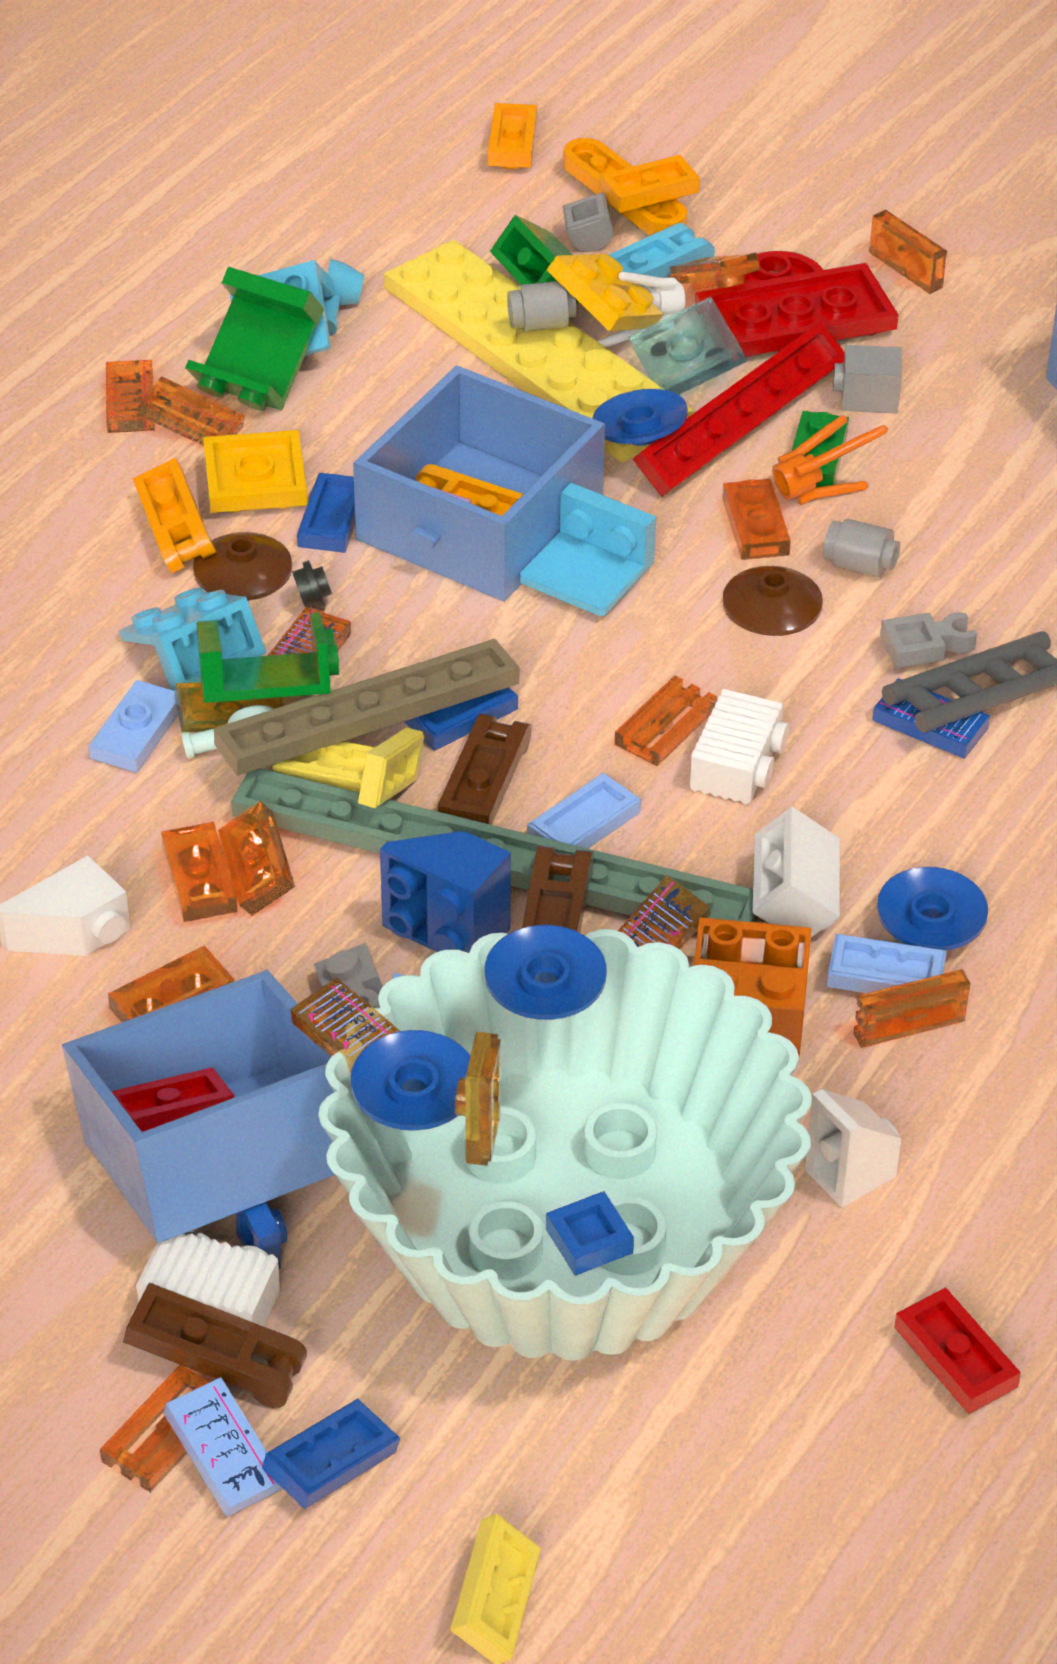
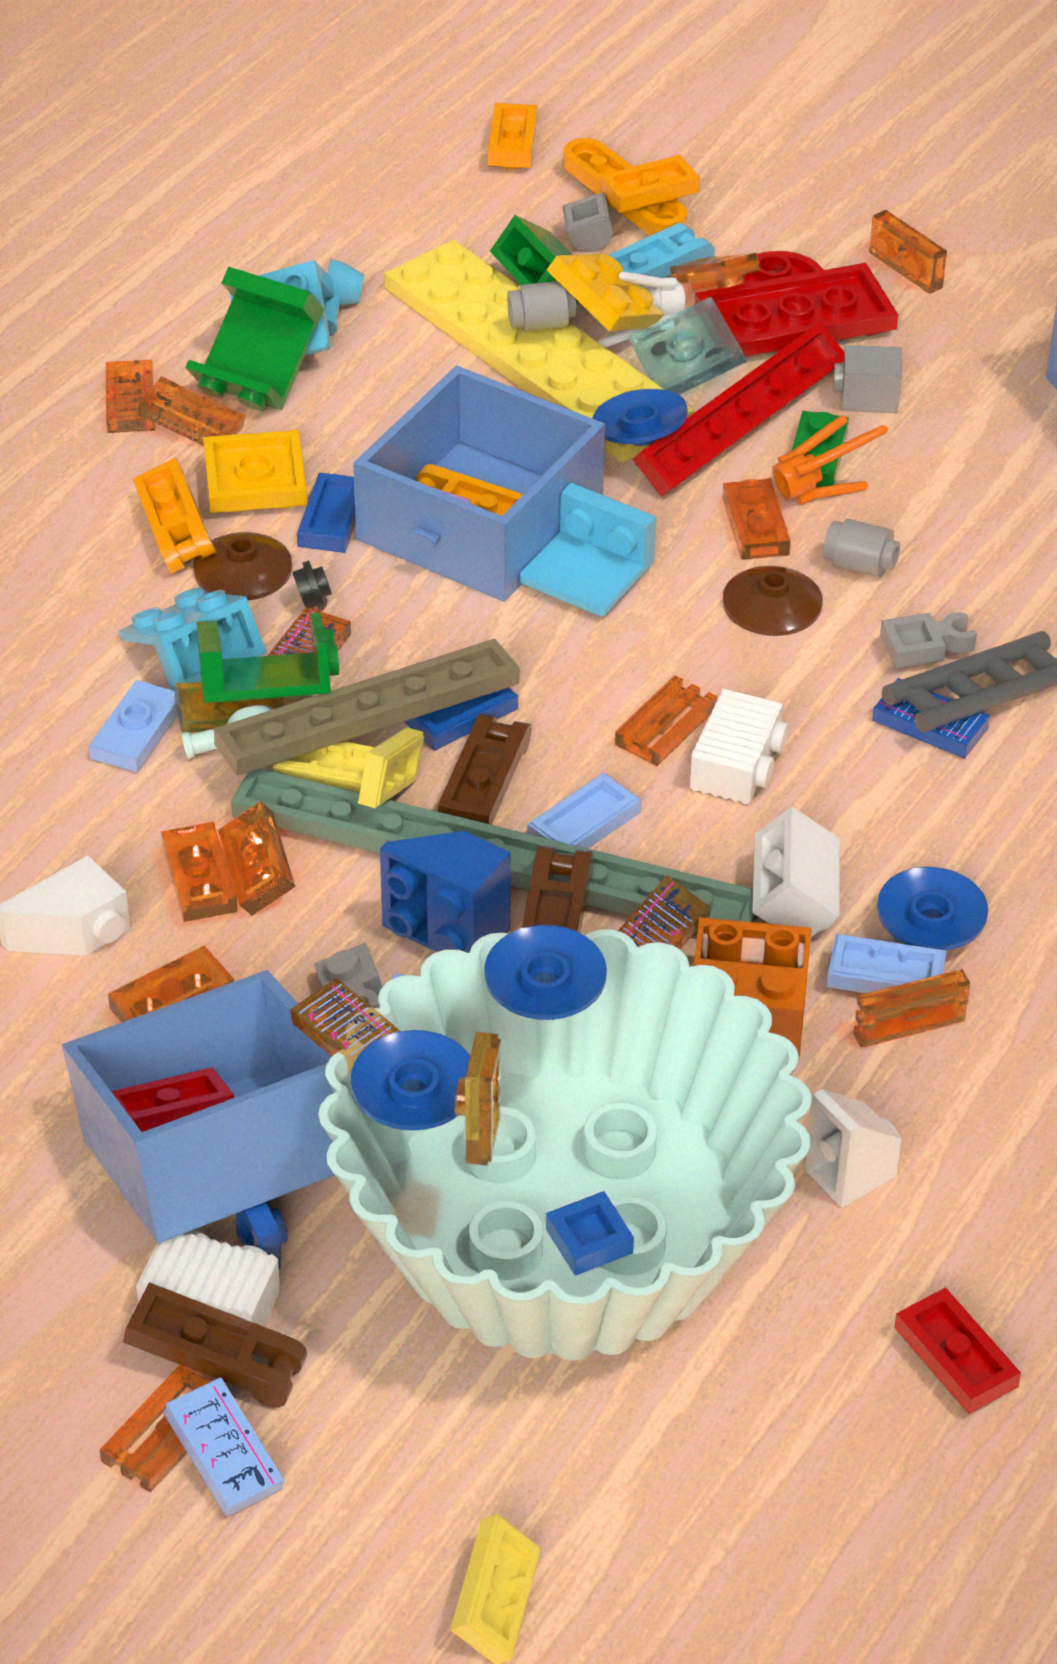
blue plate [262,1398,400,1509] -> none

